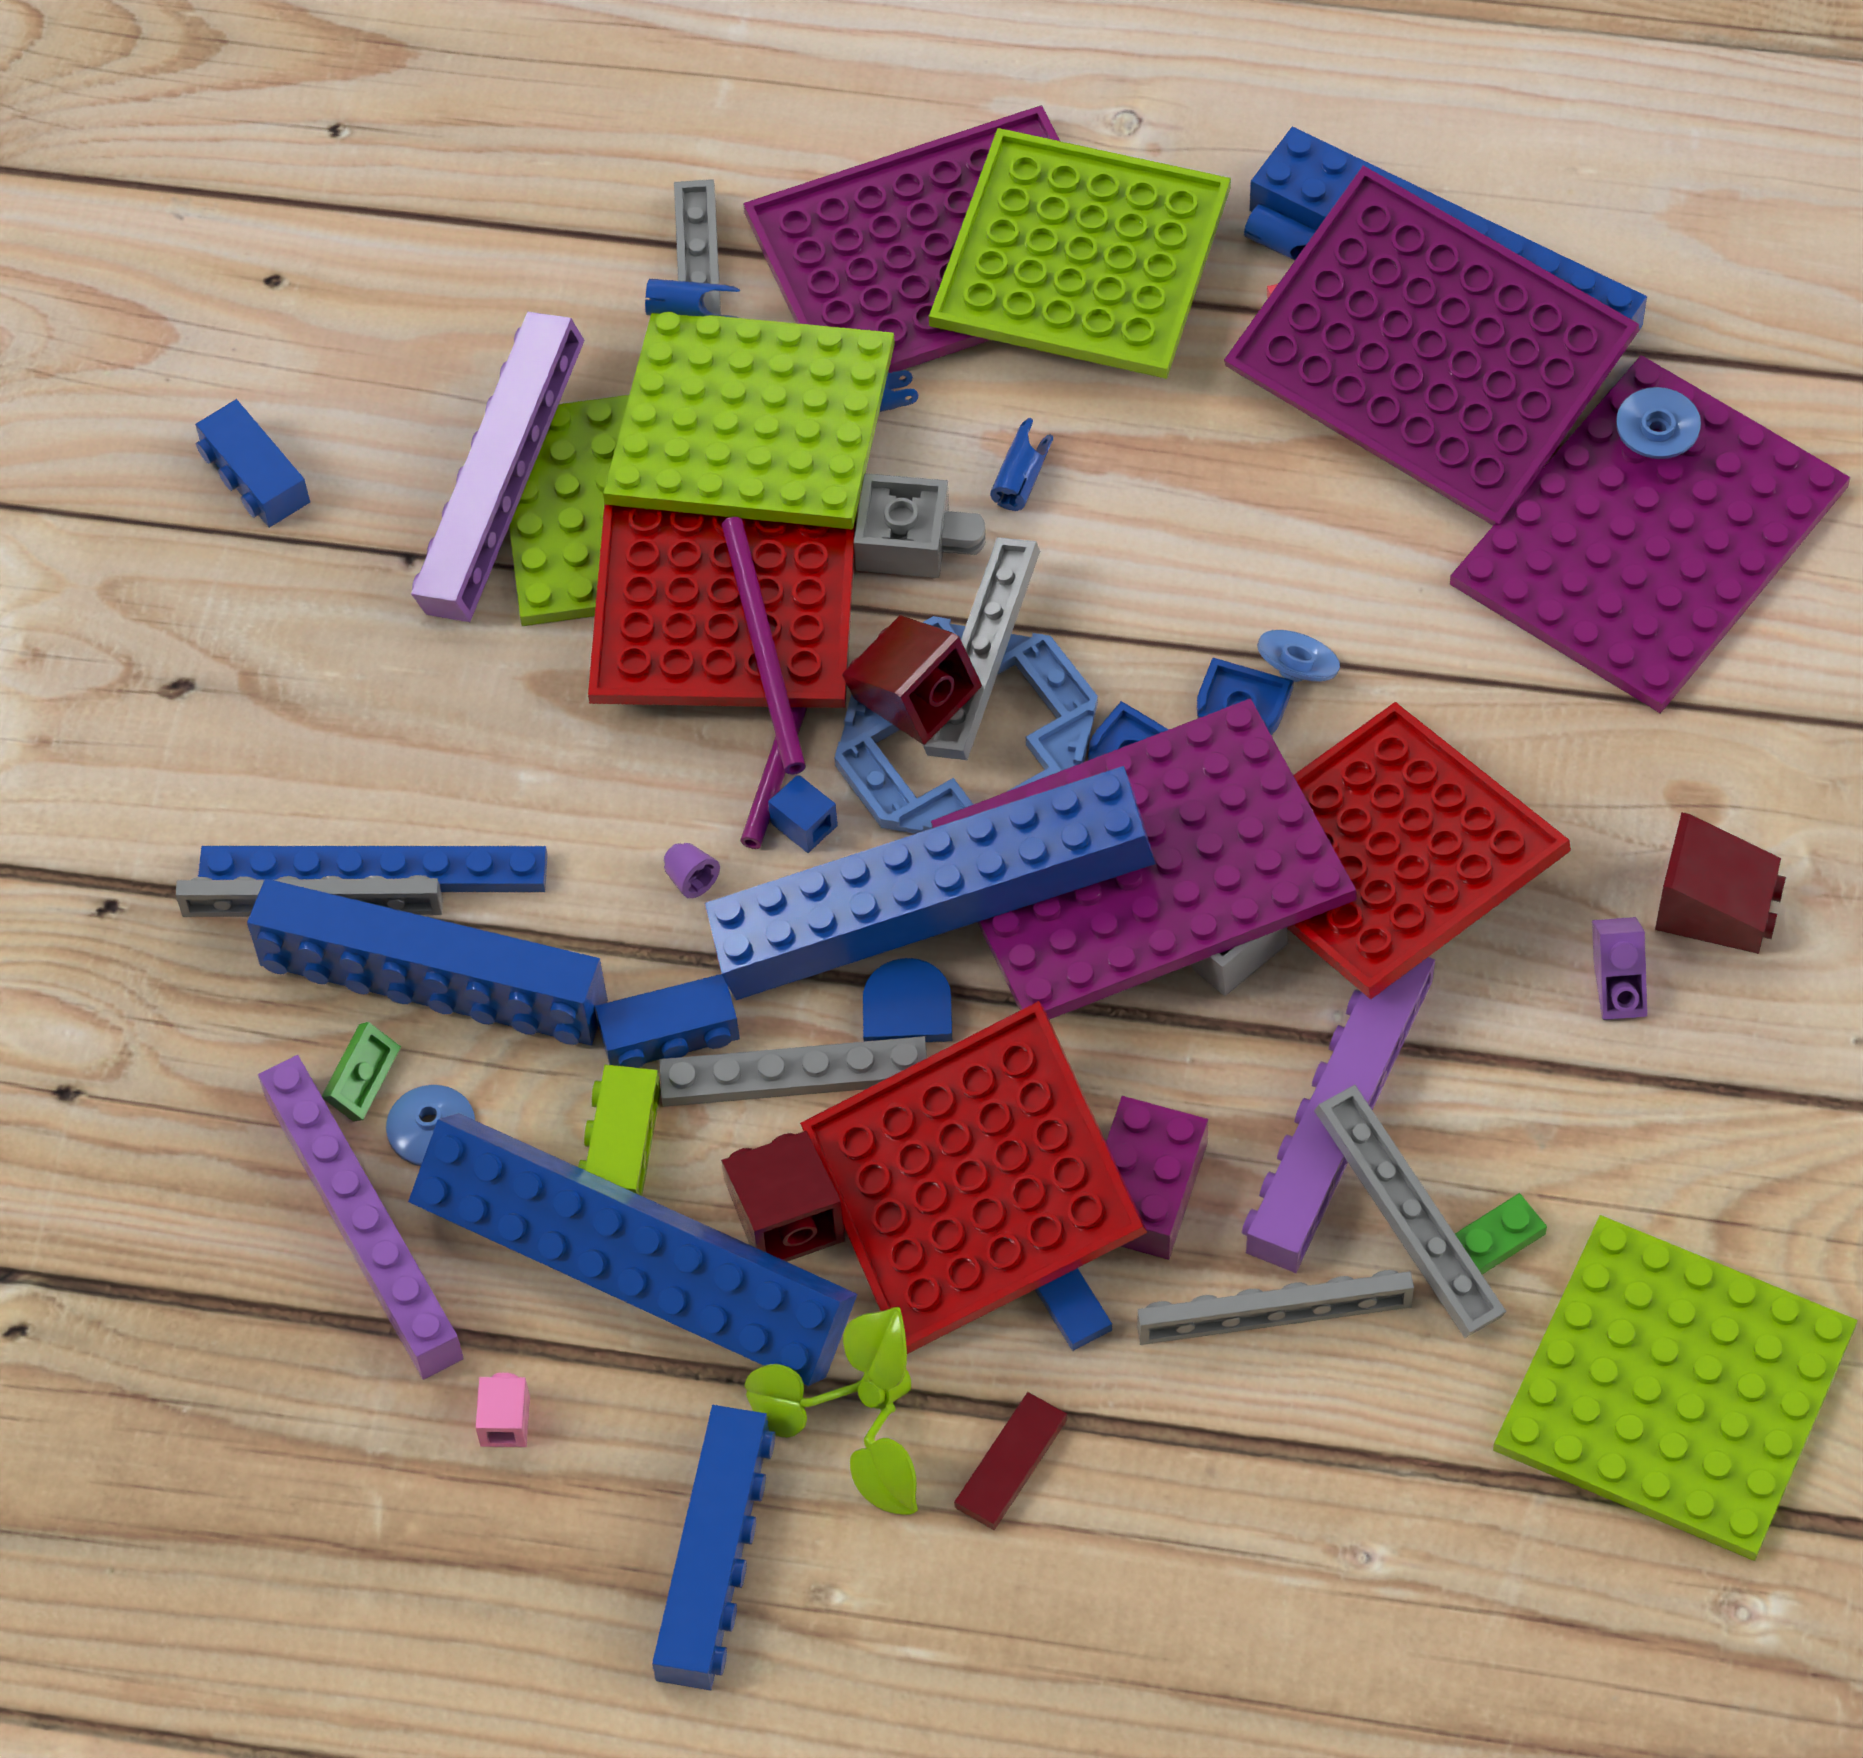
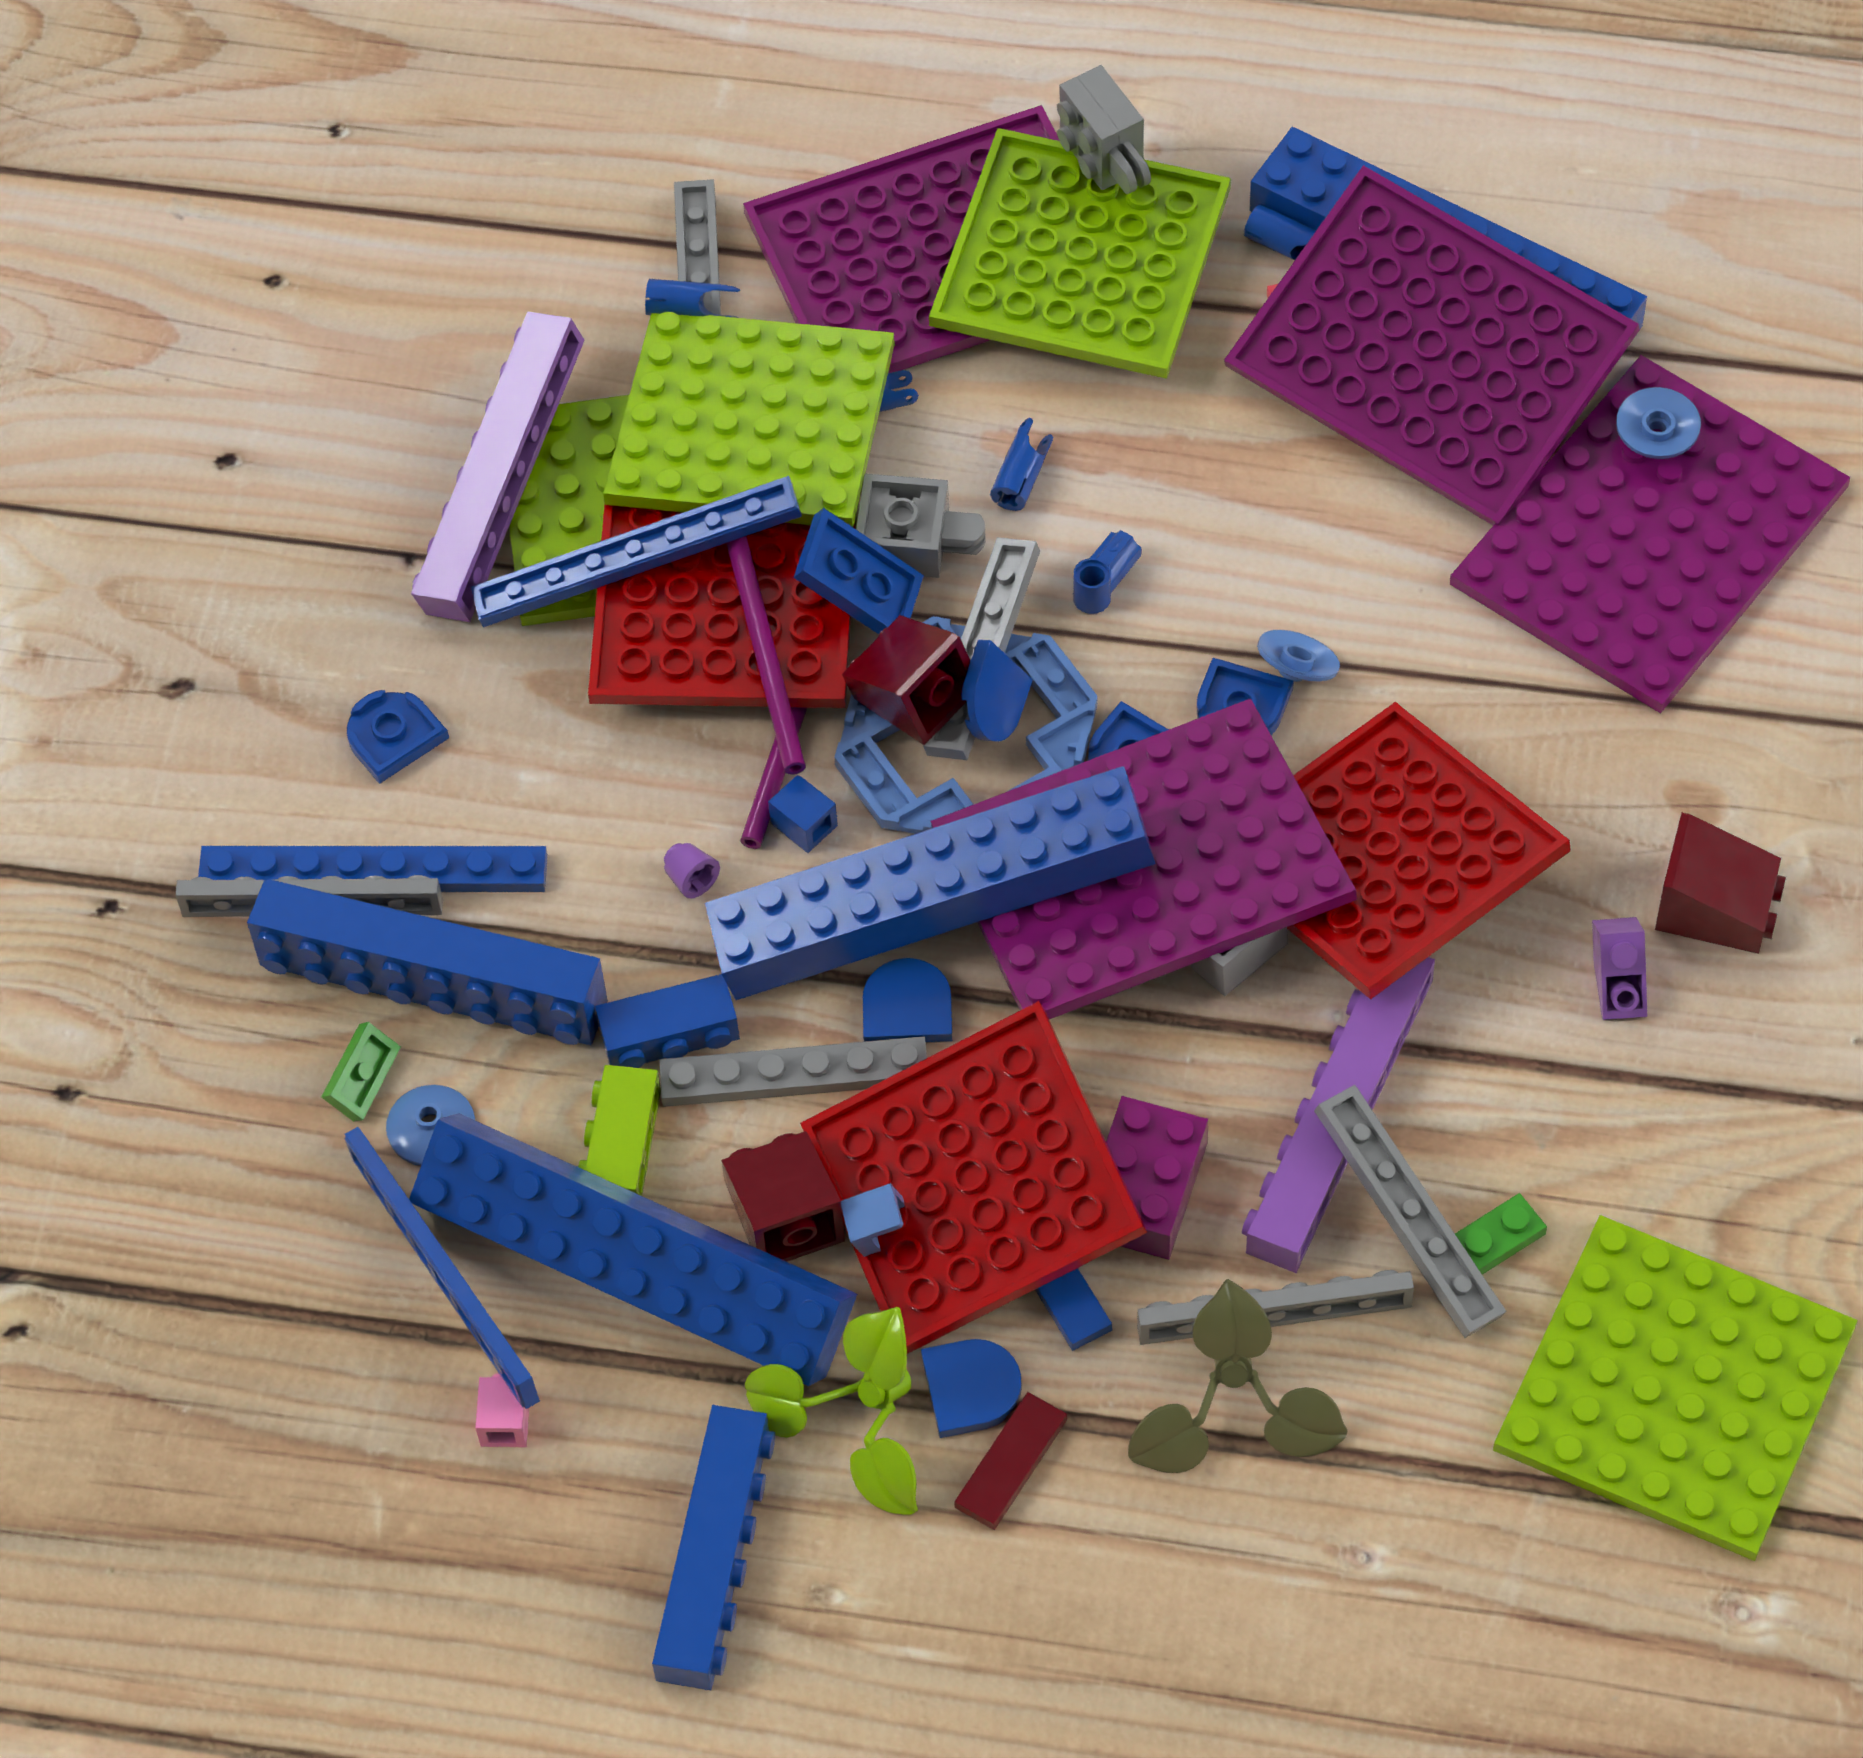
blue brick [195,399,310,528] -> none
medium lavender brick [258,1055,464,1380] -> none
none -> blue tile [344,1127,540,1409]
none -> blue tile [347,690,449,784]
none -> blue tile [471,476,802,628]
none -> blue plate [793,508,924,634]
none -> medium blue panel [841,1183,905,1257]
none -> blue tile [921,1339,1022,1438]
none -> blue tile [962,640,1033,742]
none -> light grey brick [1057,65,1151,194]
none -> blue piece [1073,530,1142,614]
none -> olive plant [1128,1279,1348,1473]

